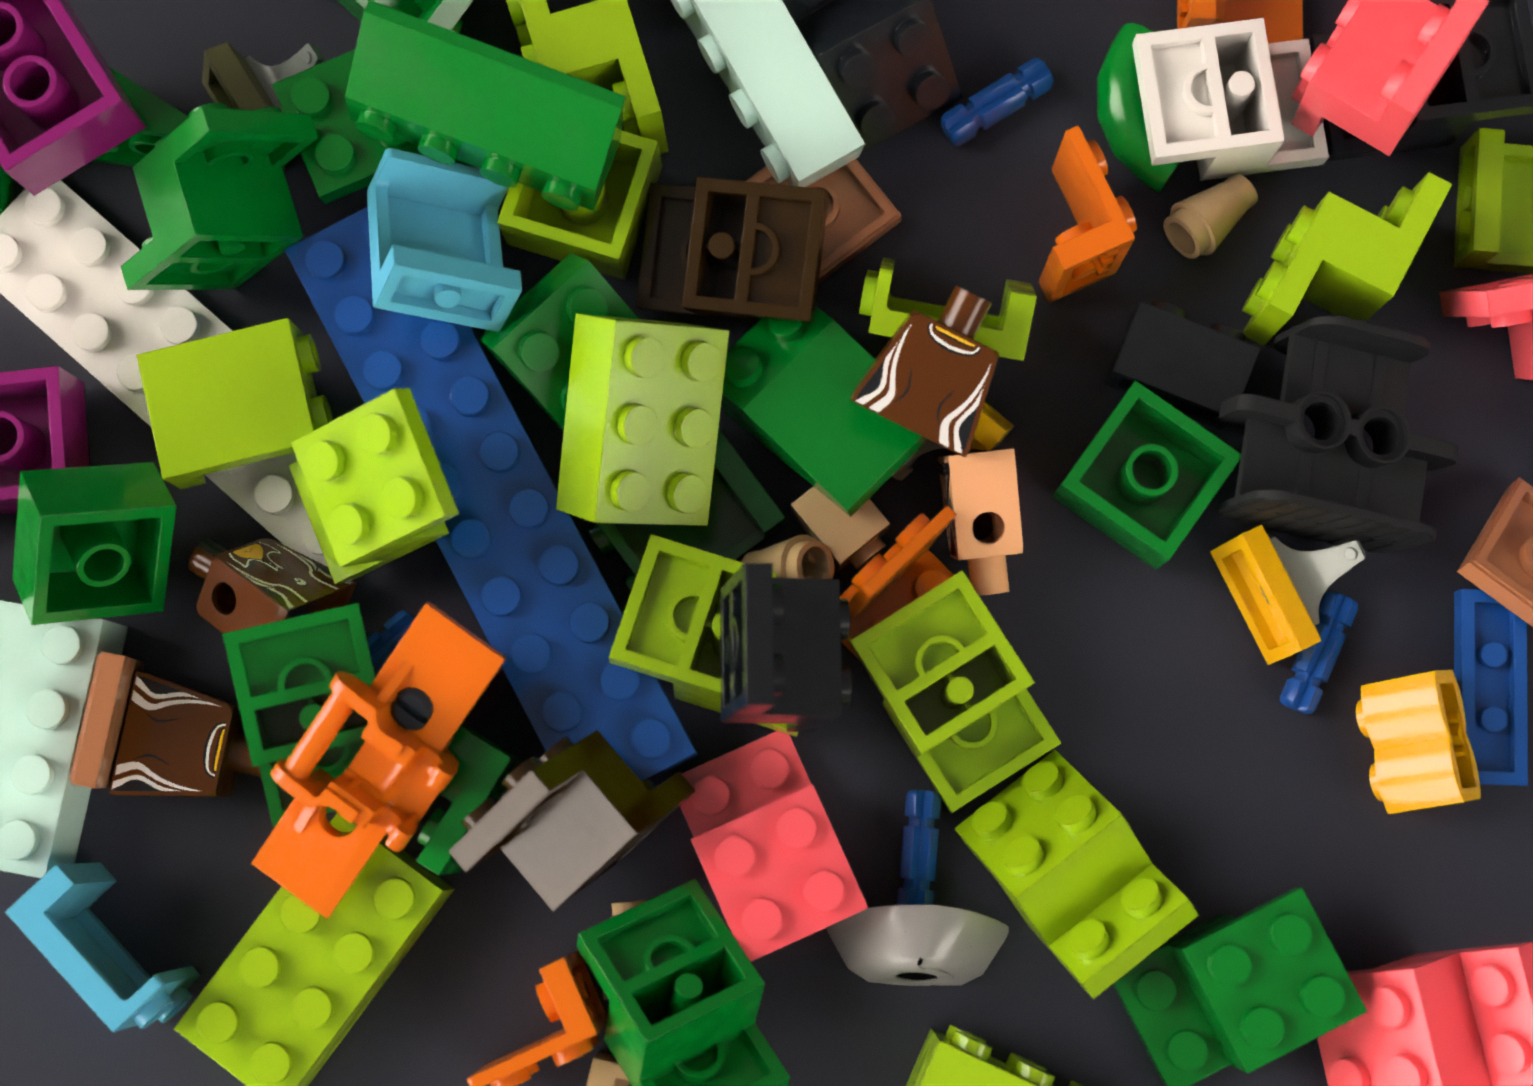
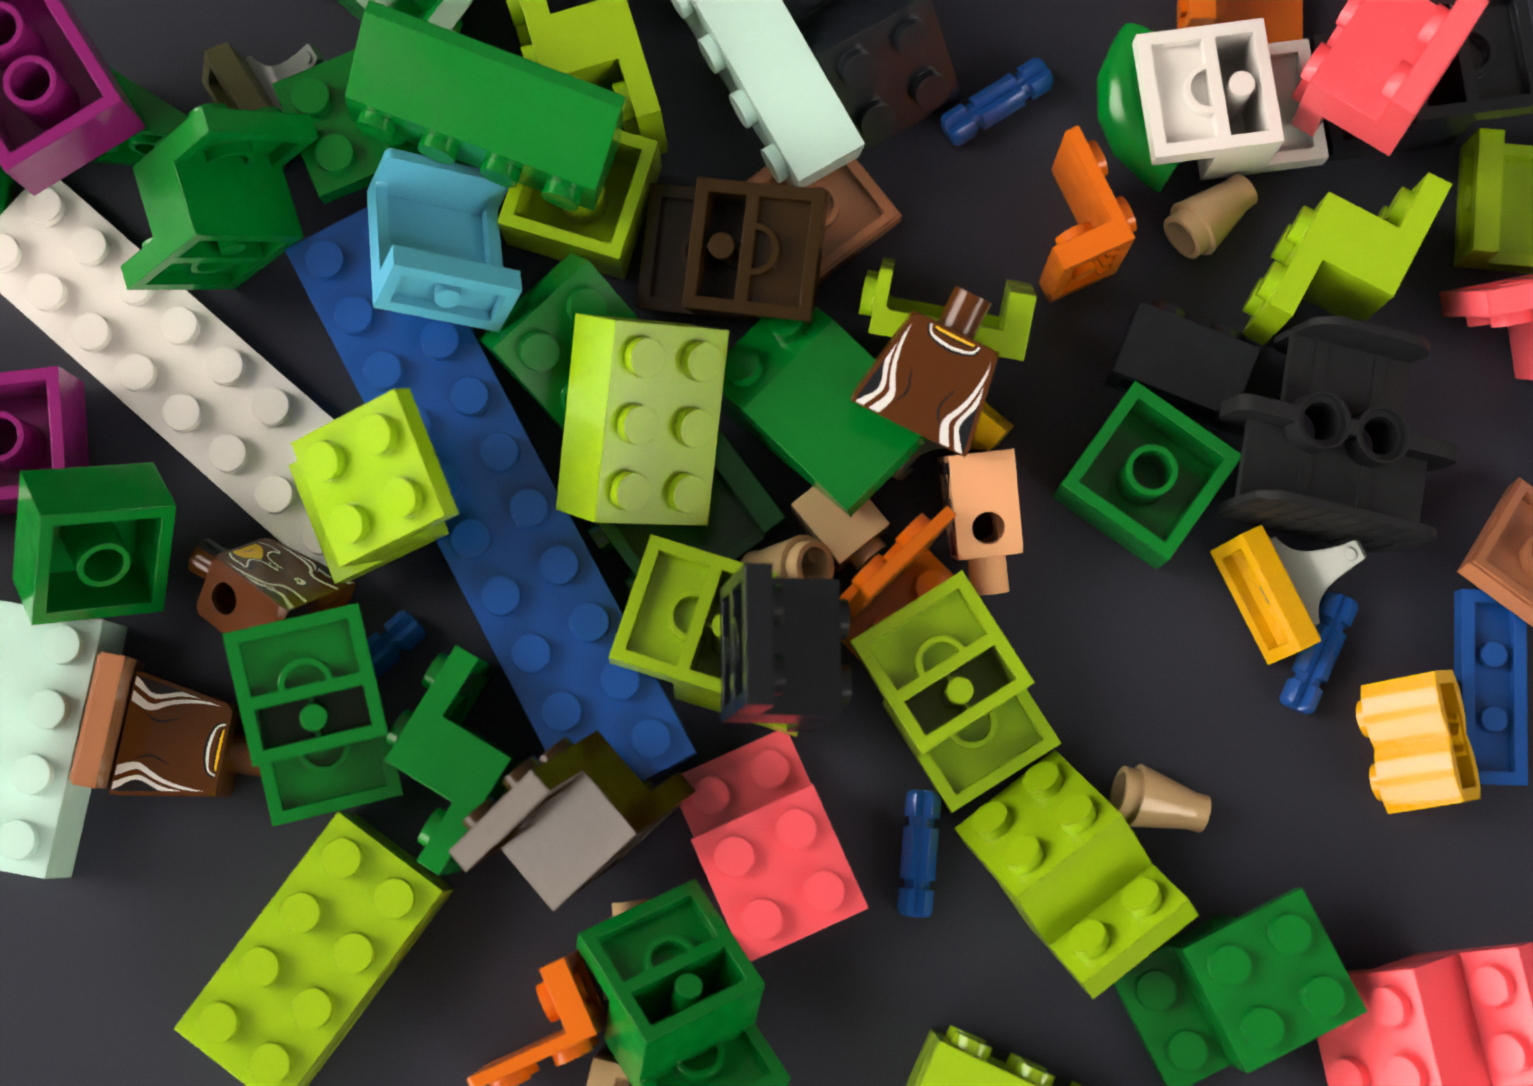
medium azure panel [5,862,201,1032] -> none
lime panel [136,318,333,490] -> none
orange piece [251,602,507,919] -> none
light grey piece [826,905,1009,986] -> none
none -> tan cone [1109,763,1212,833]

